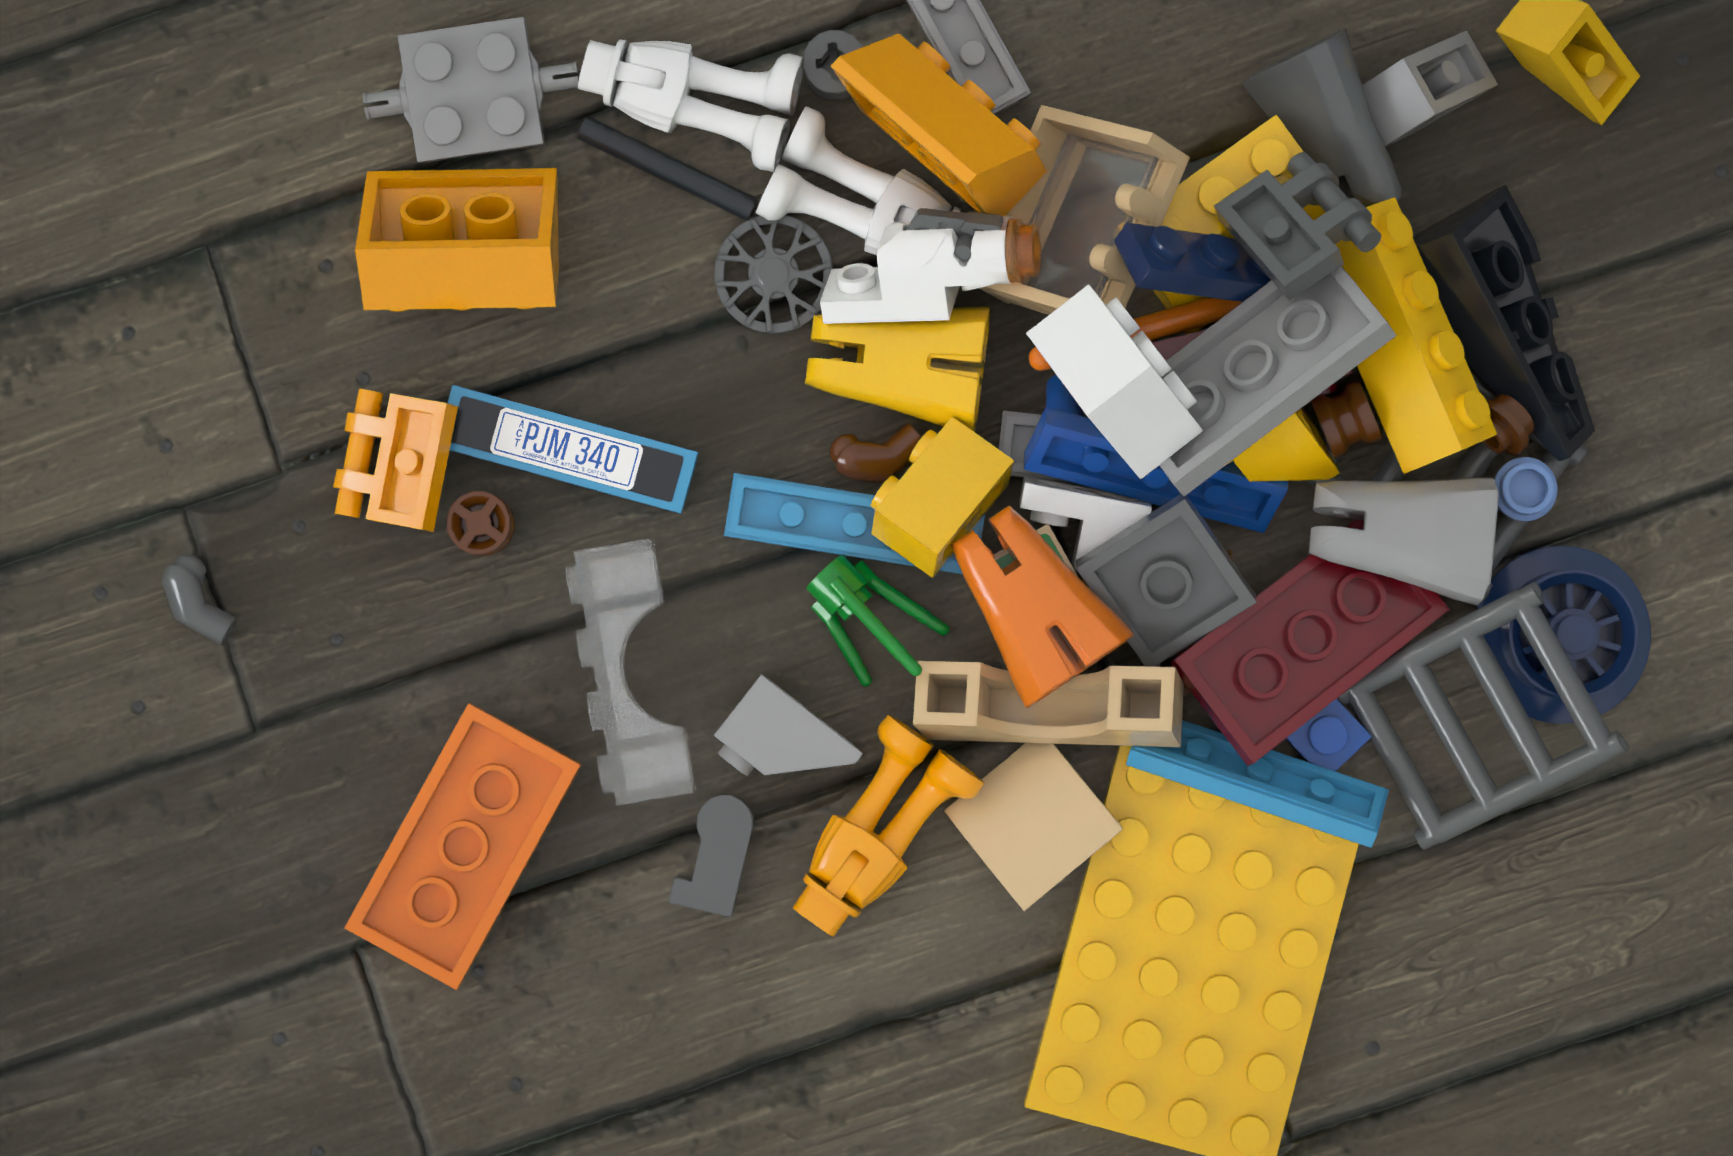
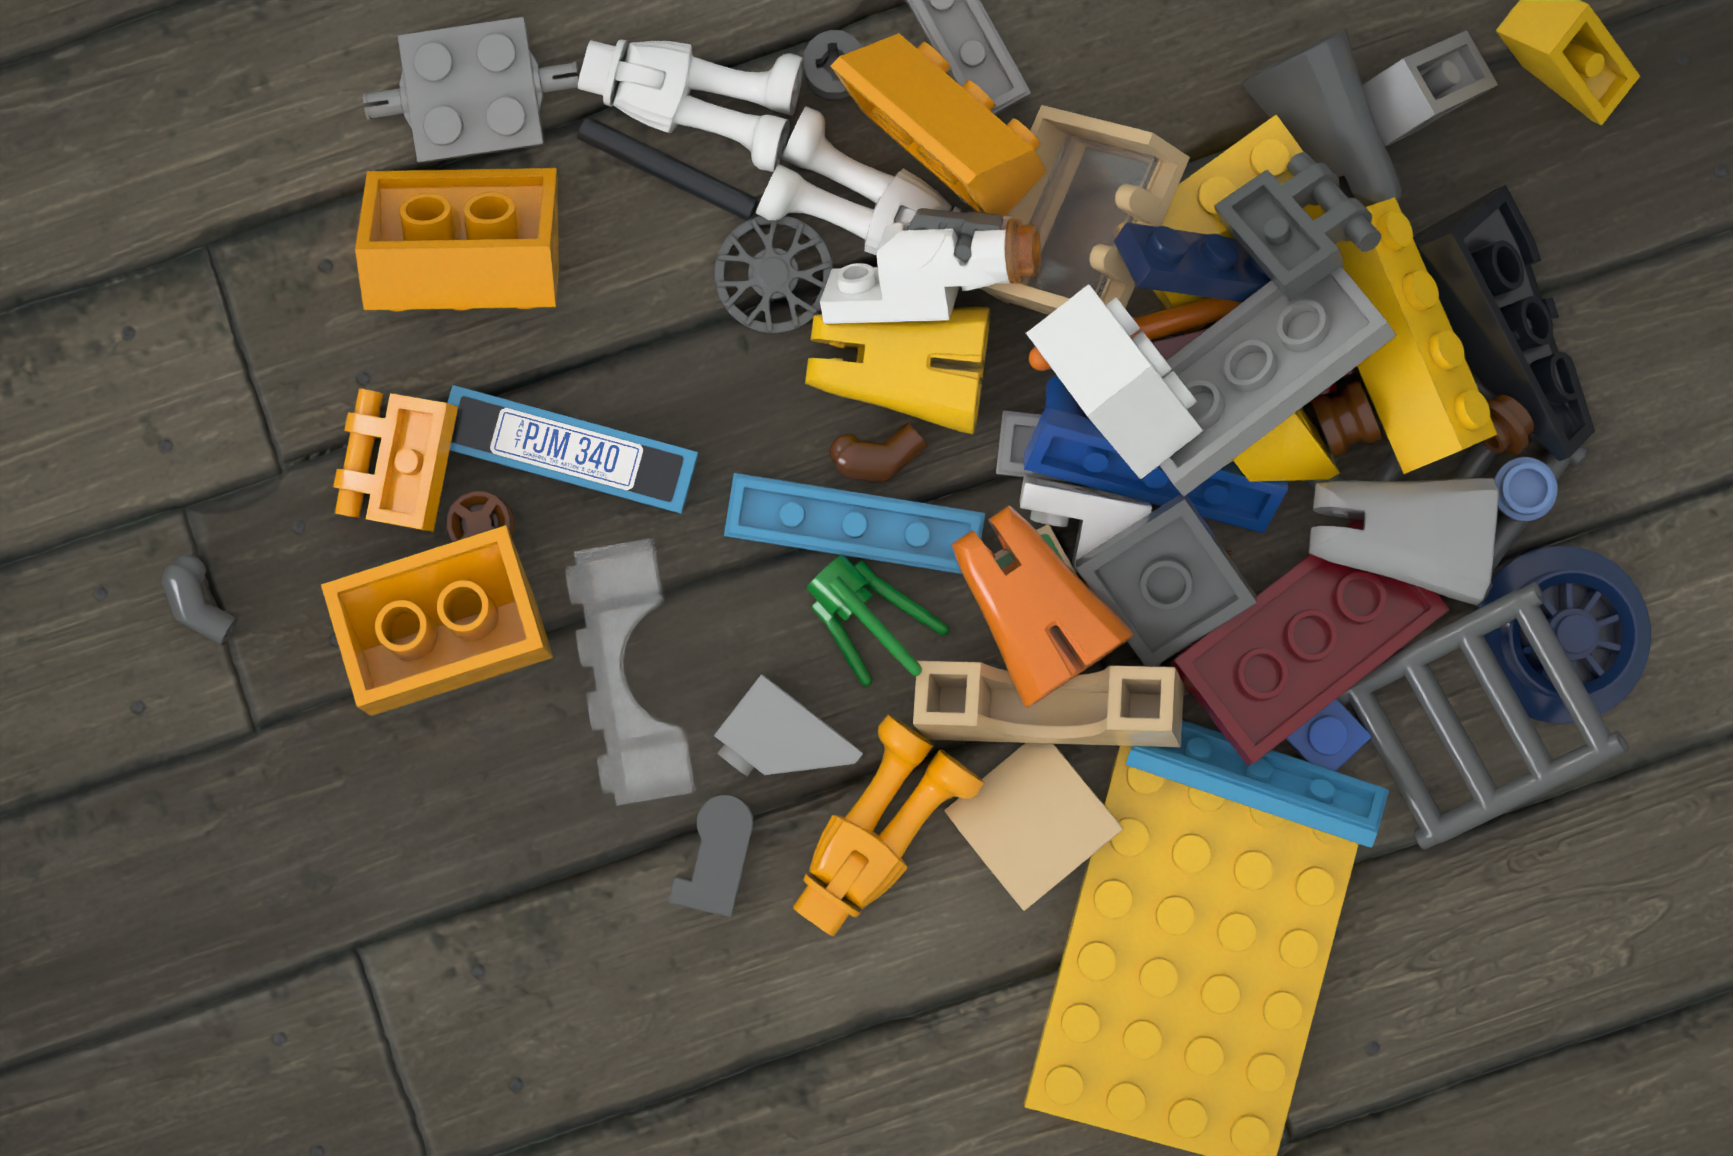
orange plate [344,703,582,990] -> none
yellow brick [871,417,1014,578] -> none
none -> light orange slope [321,525,553,716]

